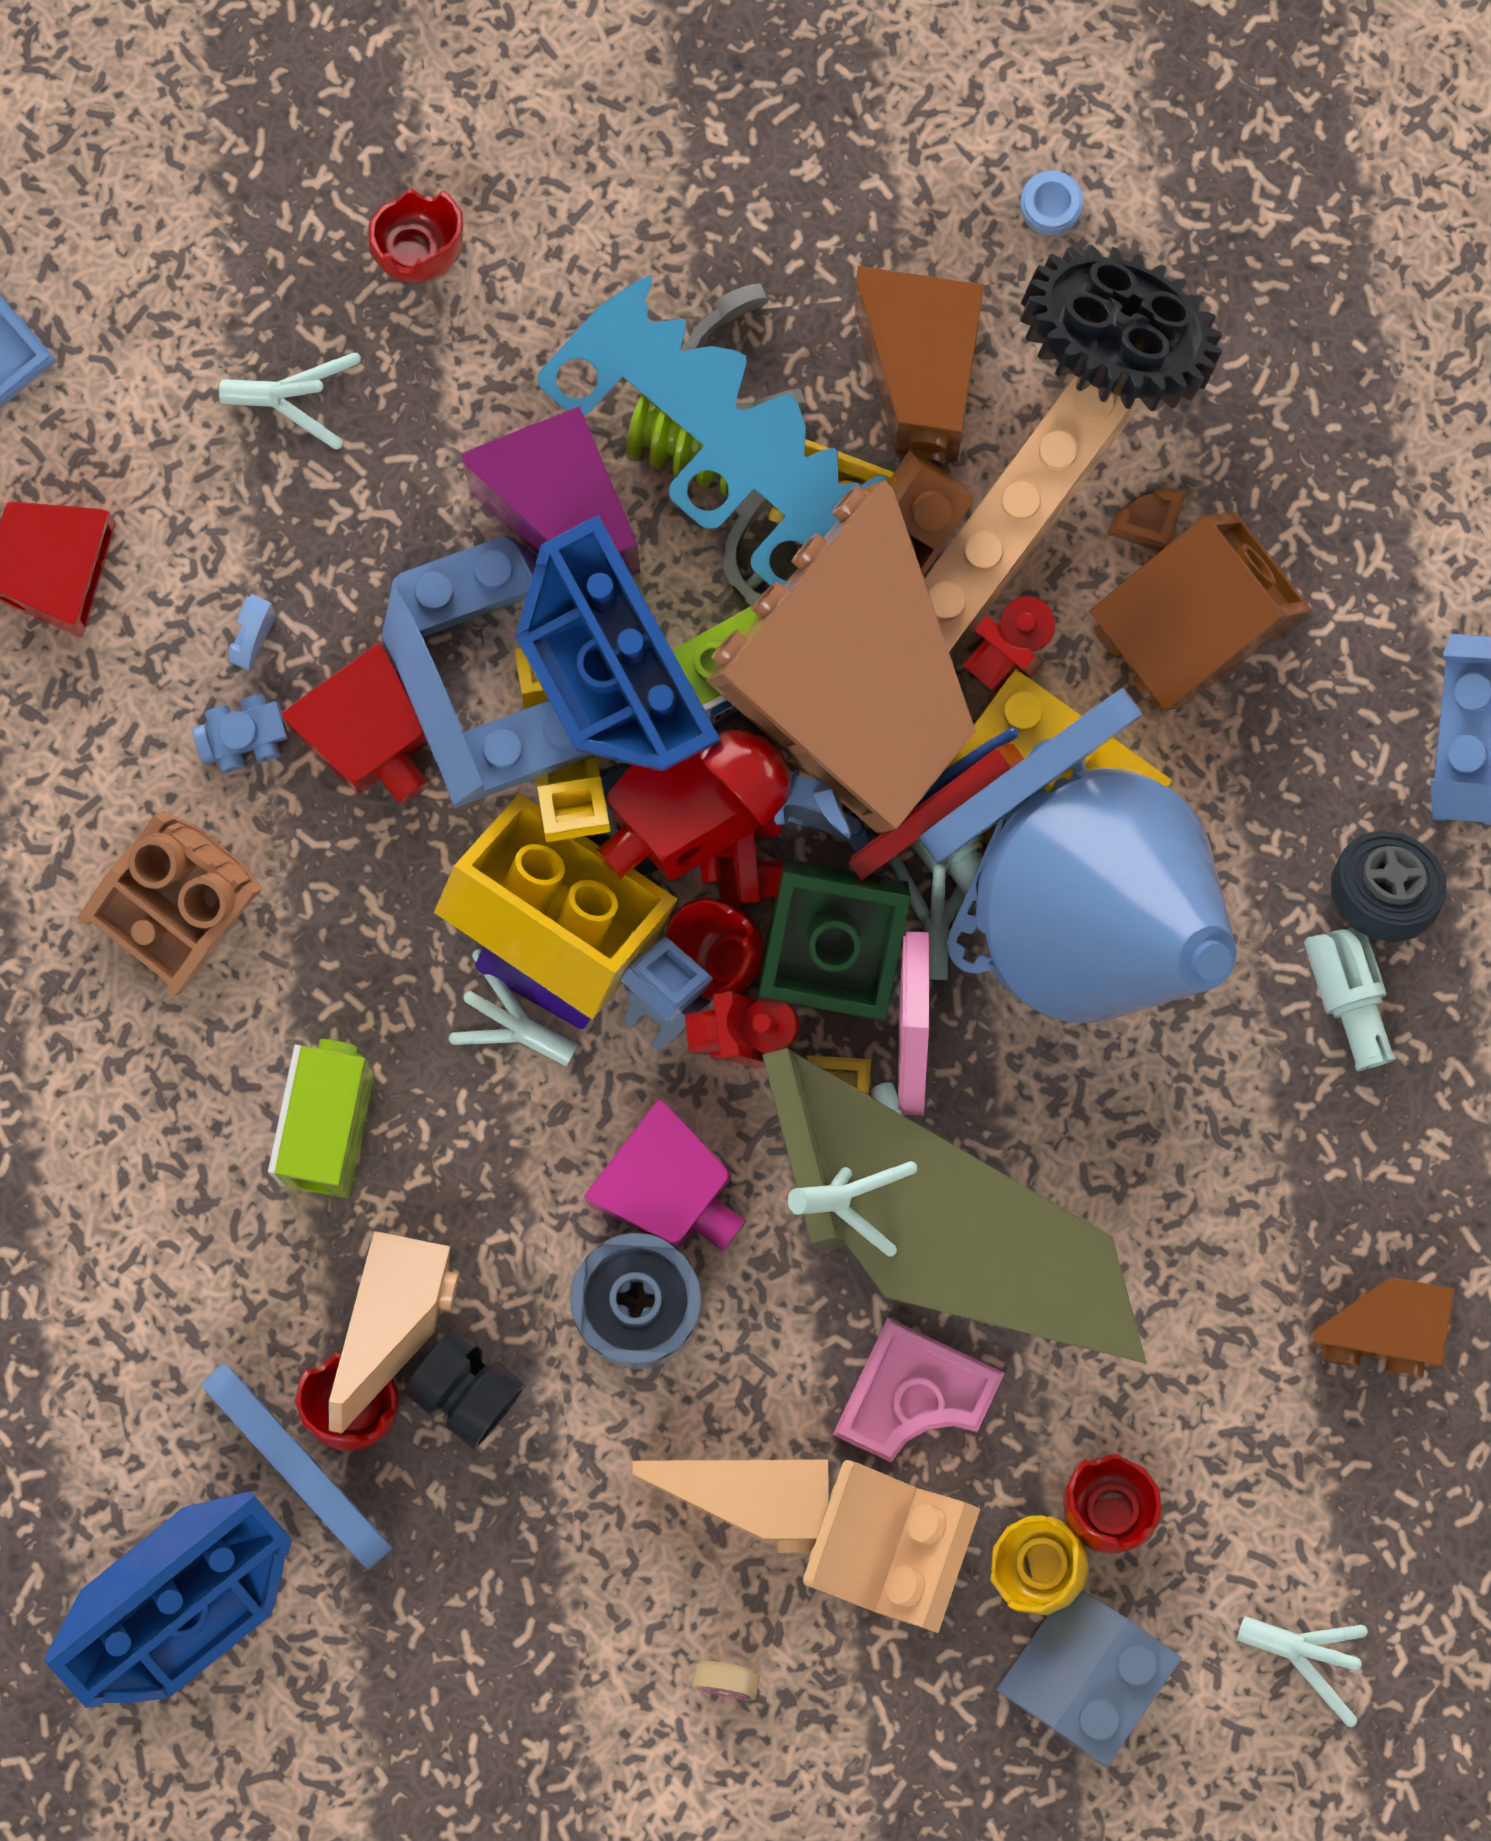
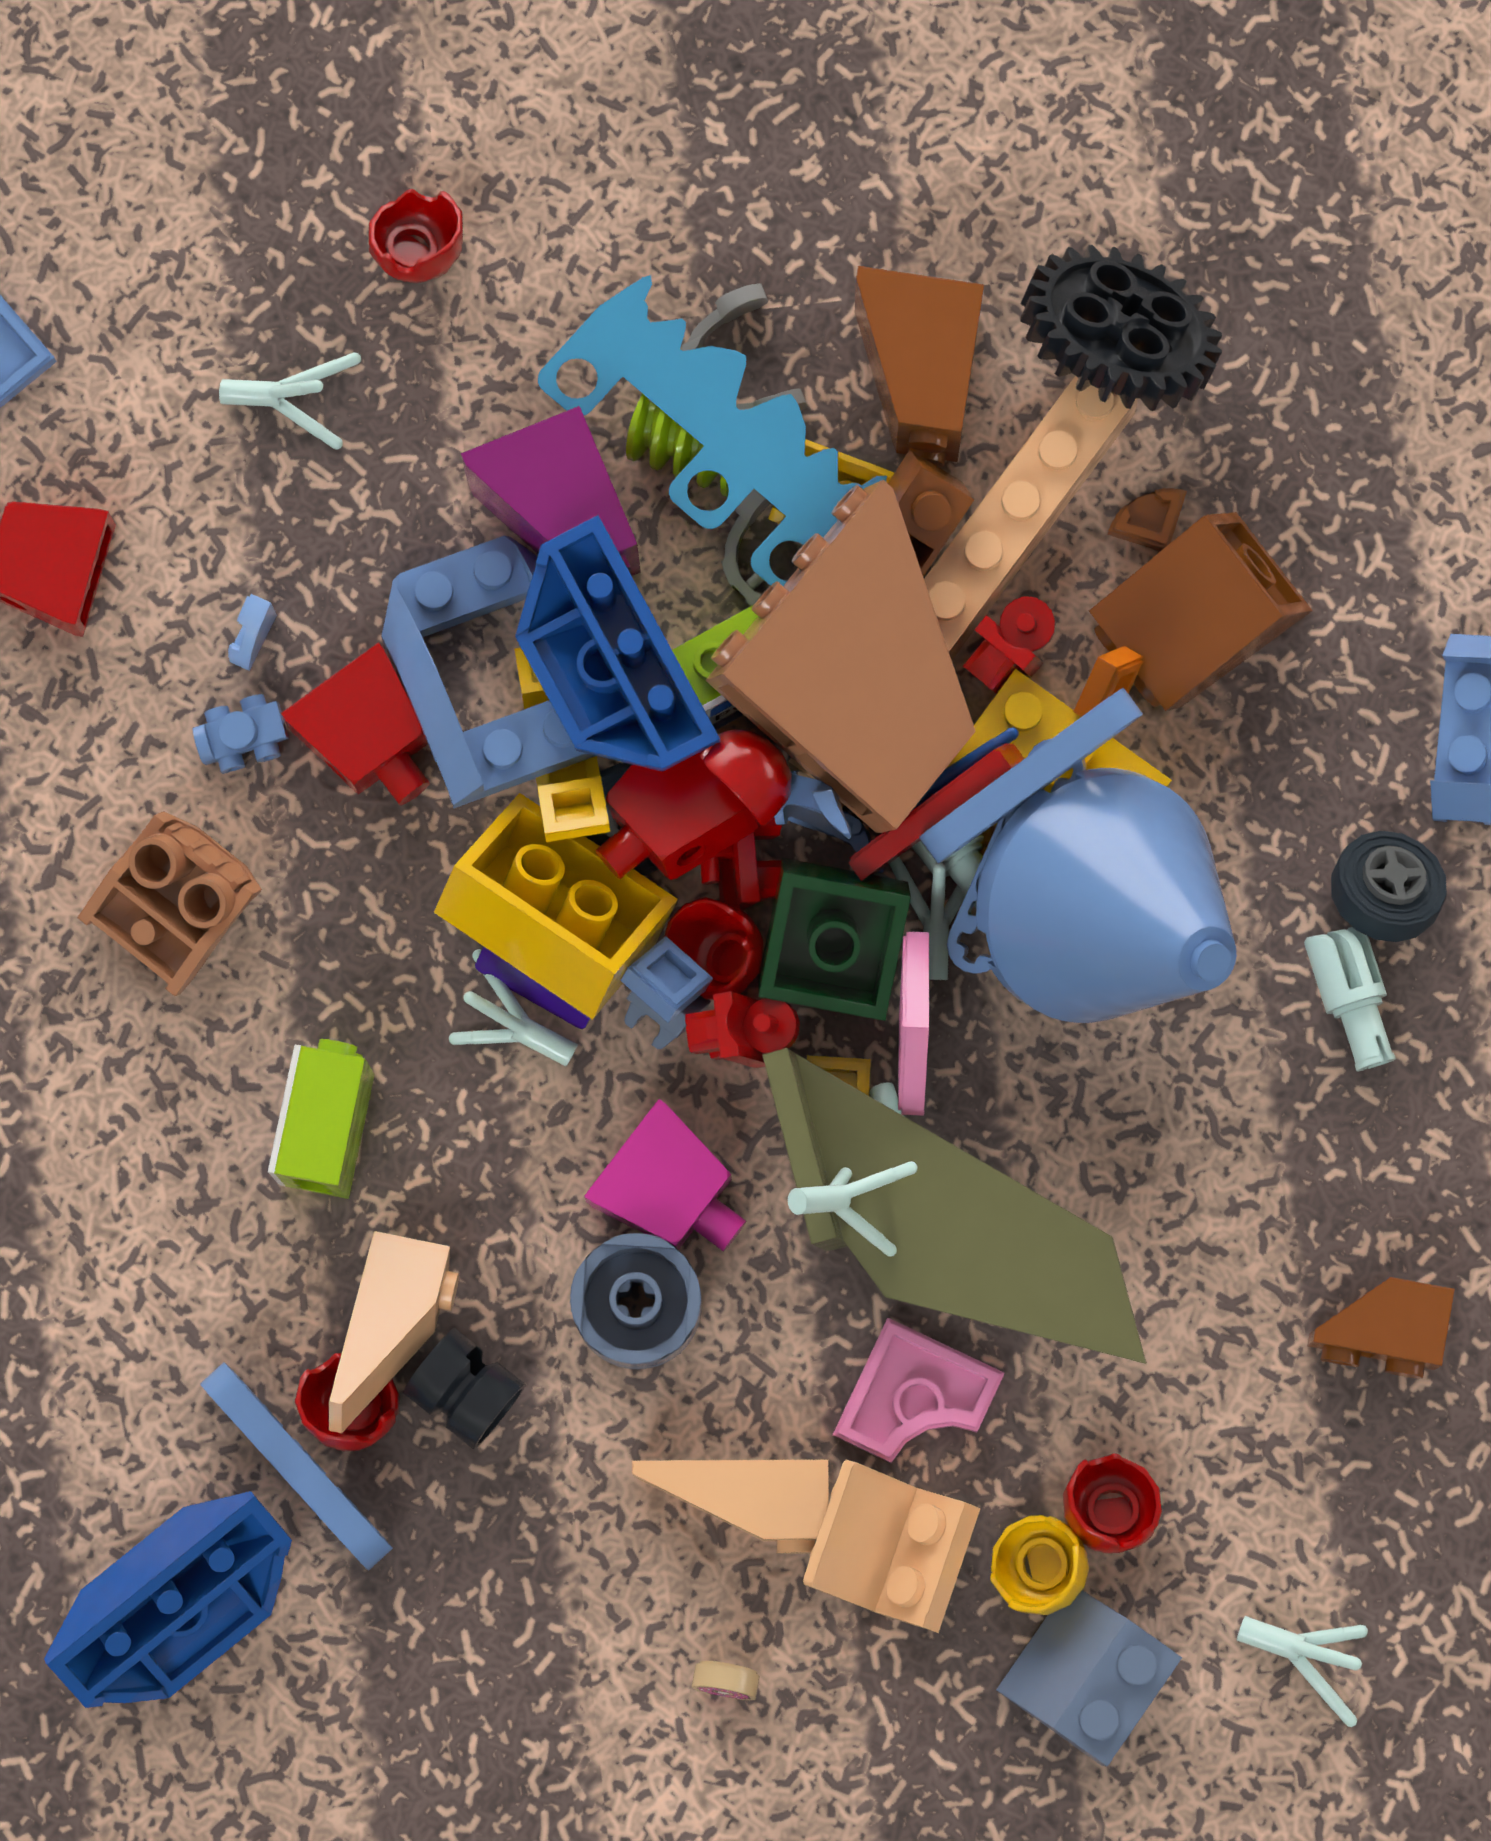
light blue tile [1020,171,1083,236] -> none
none -> orange tile [1073,646,1143,717]

